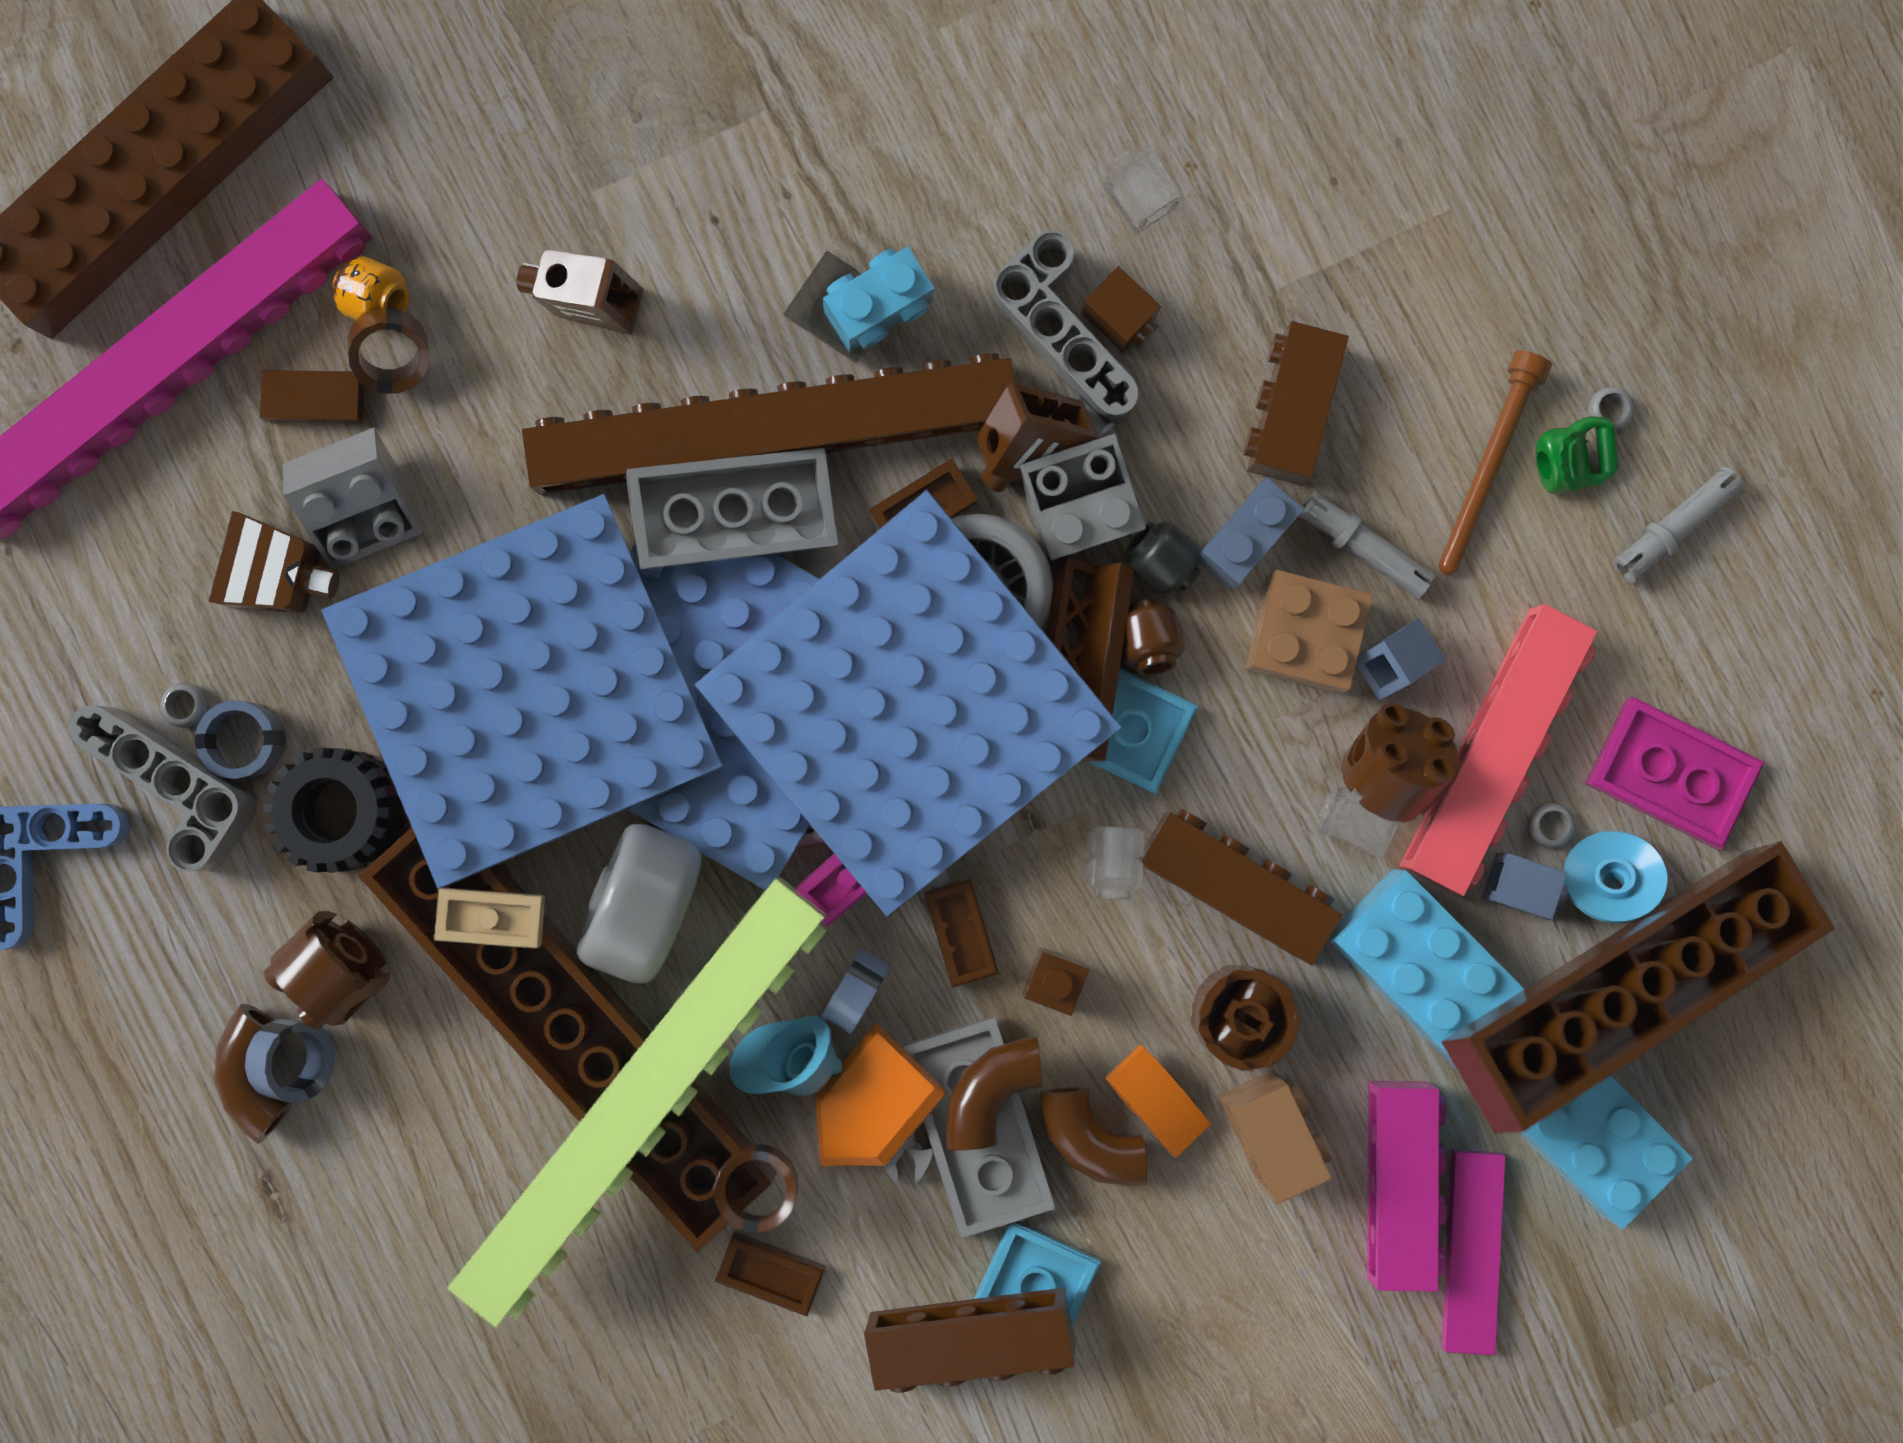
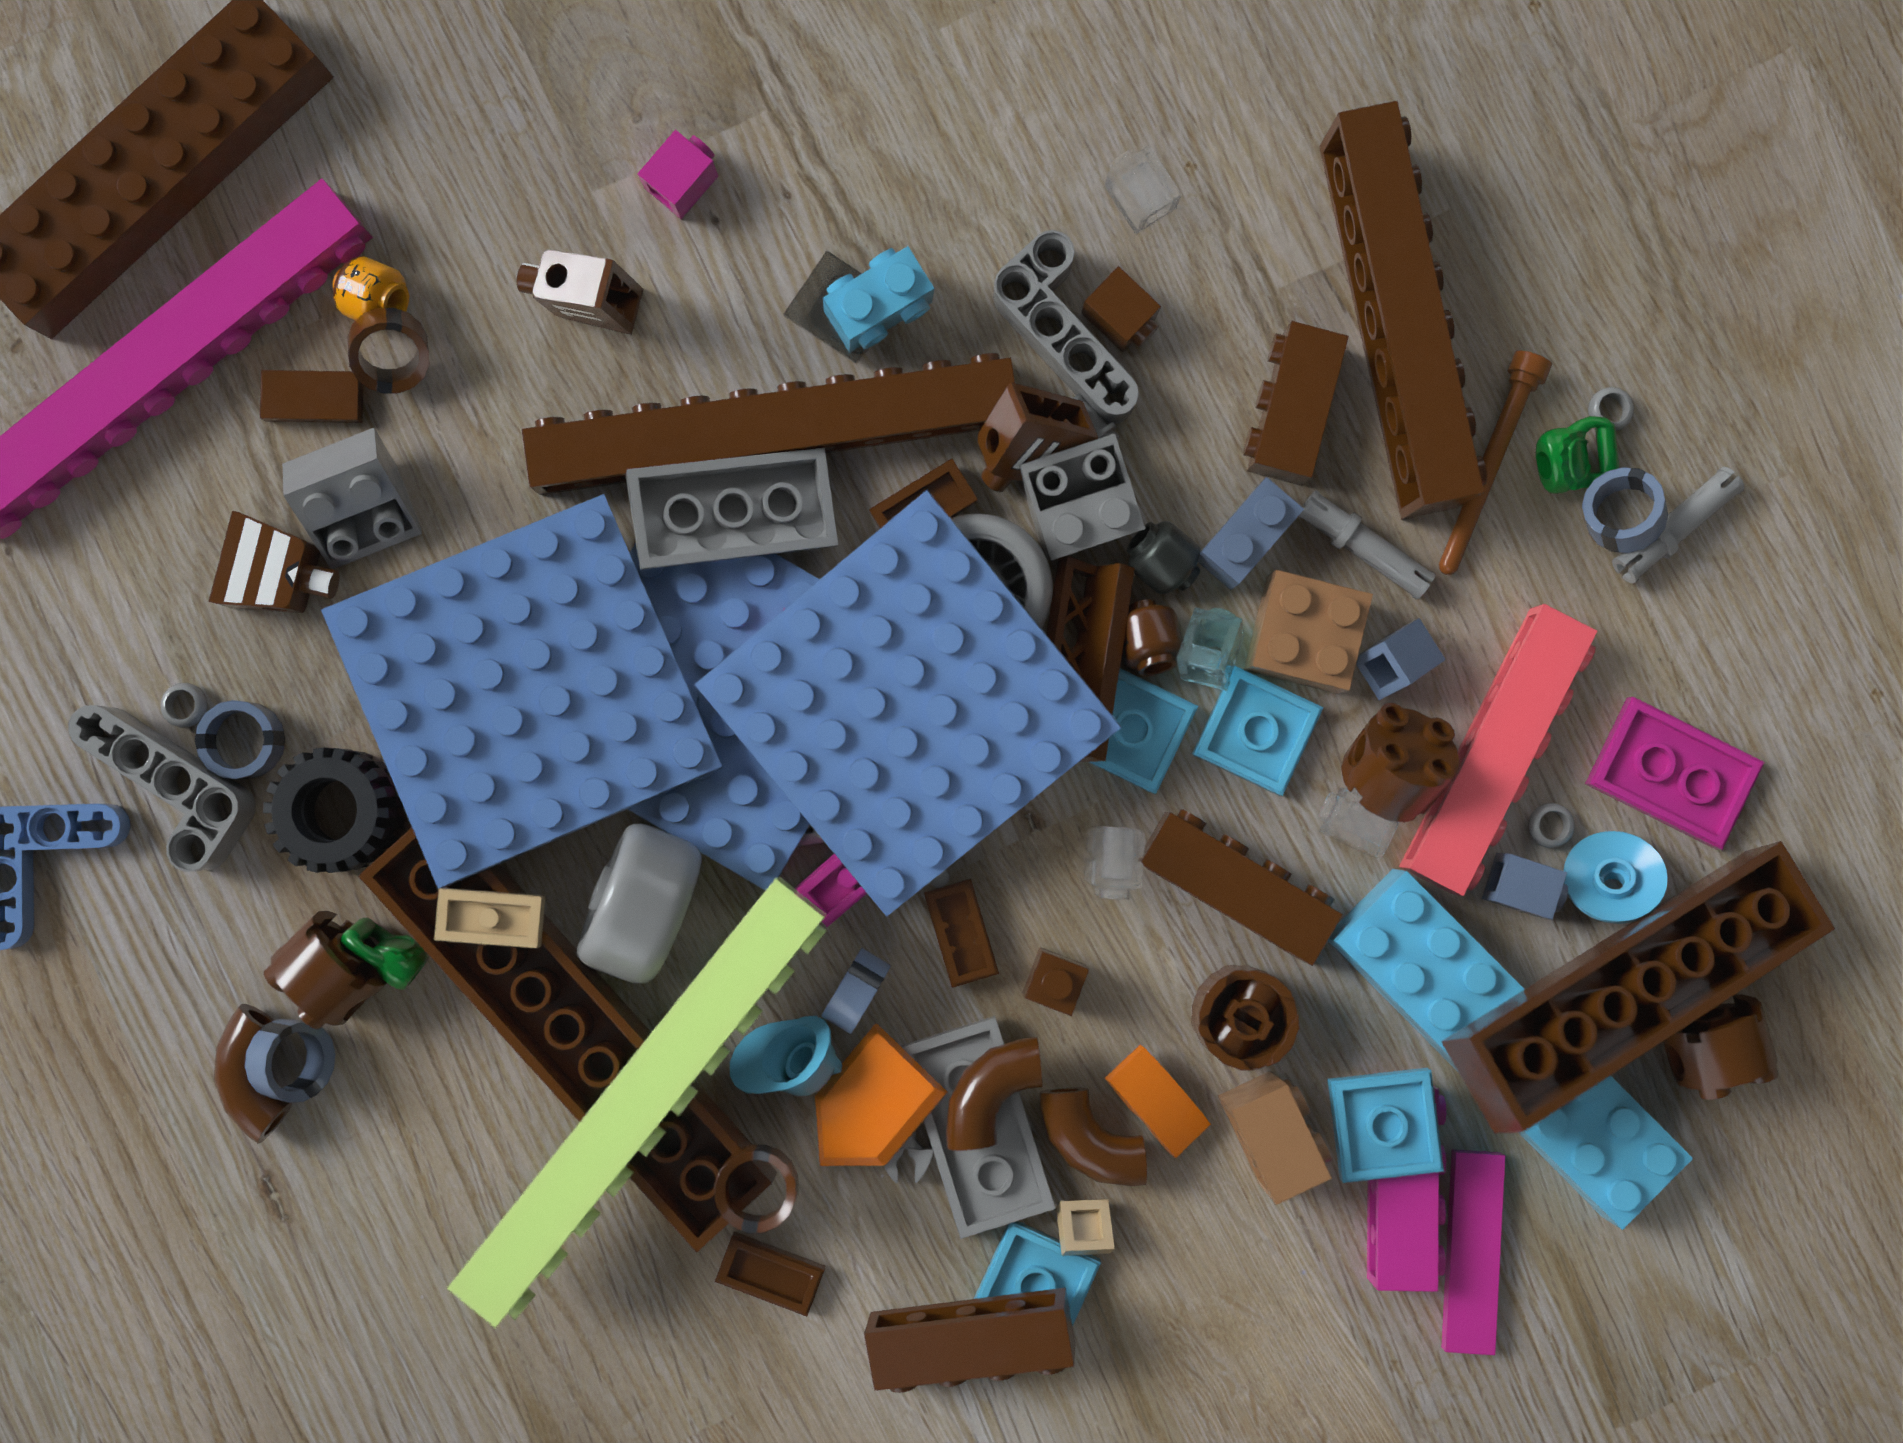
none -> green piece [341,918,429,990]
none -> dark pink brick [637,129,718,220]
none -> tan plate [1056,1199,1115,1256]
none -> clear light blue brick [1177,607,1245,691]
none -> medium azure tile [1192,666,1324,796]
none -> reddish brown brick [1319,100,1487,520]
none -> medium azure tile [1328,1068,1444,1183]
none -> sand blue piece [1582,467,1668,553]
none -> reddish brown brick [1663,994,1779,1100]

